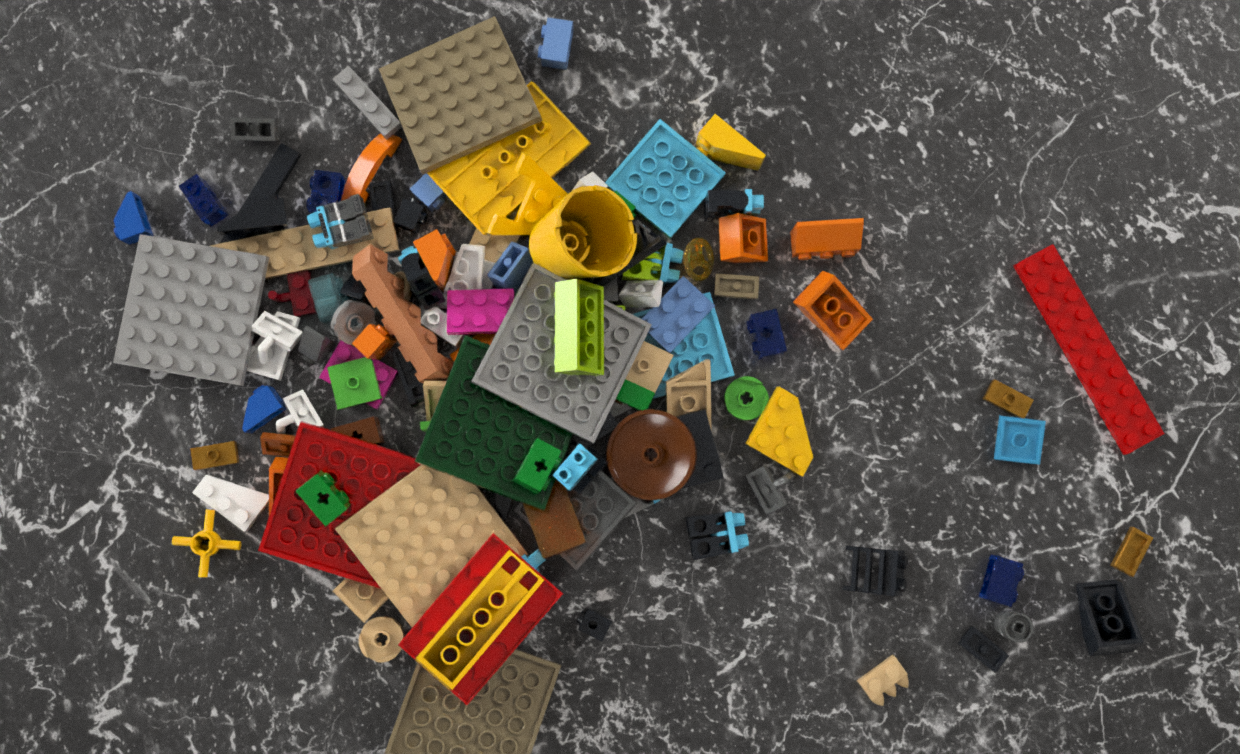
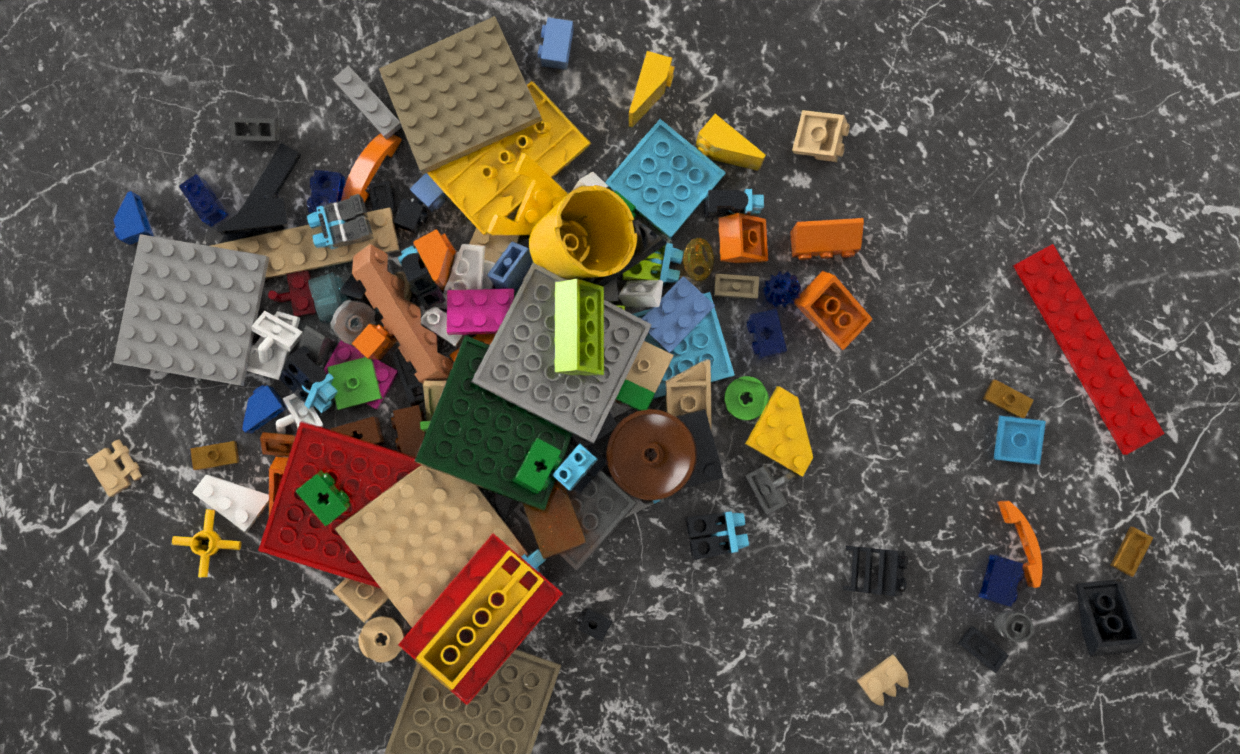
none -> tan plate [87,440,142,497]
none -> black hips [279,346,338,413]
none -> reddish brown brick [391,405,426,457]
none -> yellow slope [629,51,675,127]
none -> clear blue gear [763,271,801,309]
none -> tan plate [792,110,850,162]
none -> orange slope [998,501,1042,588]

